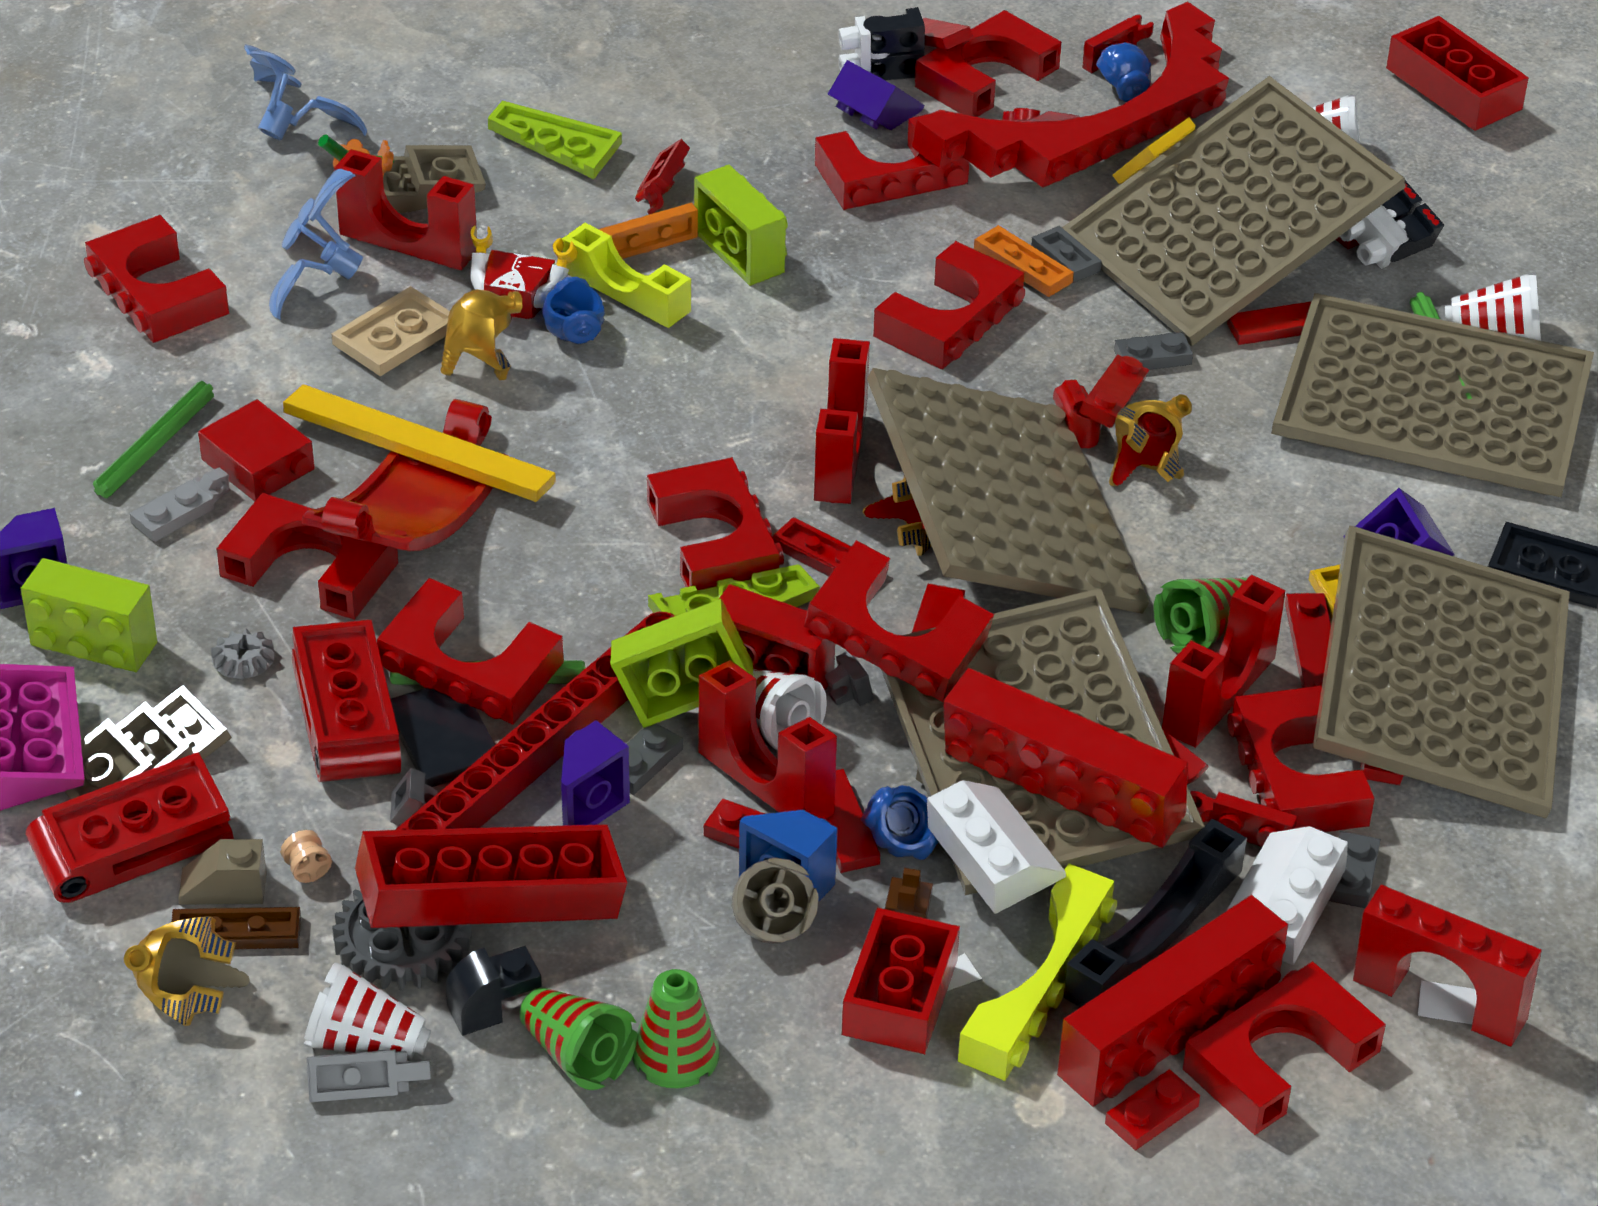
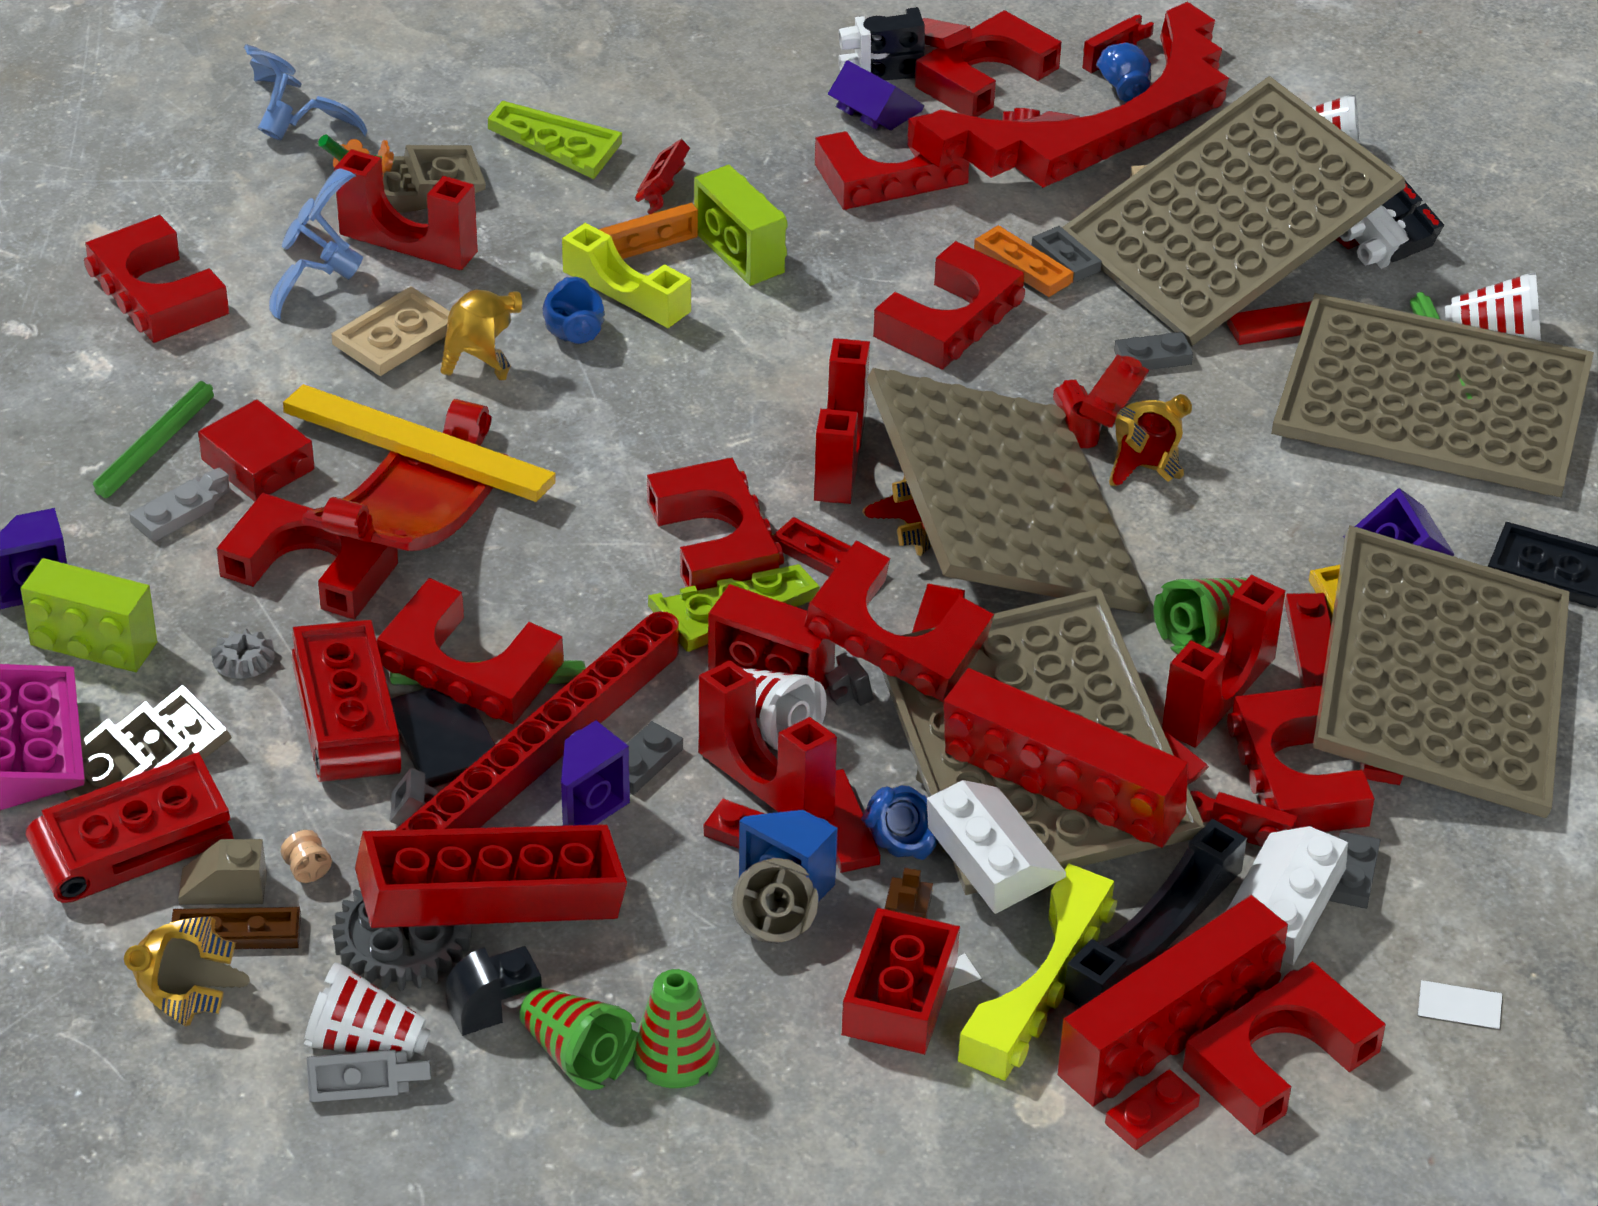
torso [470,226,578,319] -> none
lime brick [610,599,753,728] -> none
yellow piece [1112,117,1196,184] -> none
red arch [1353,884,1542,1047] -> none
red brick [1386,16,1529,131] -> none

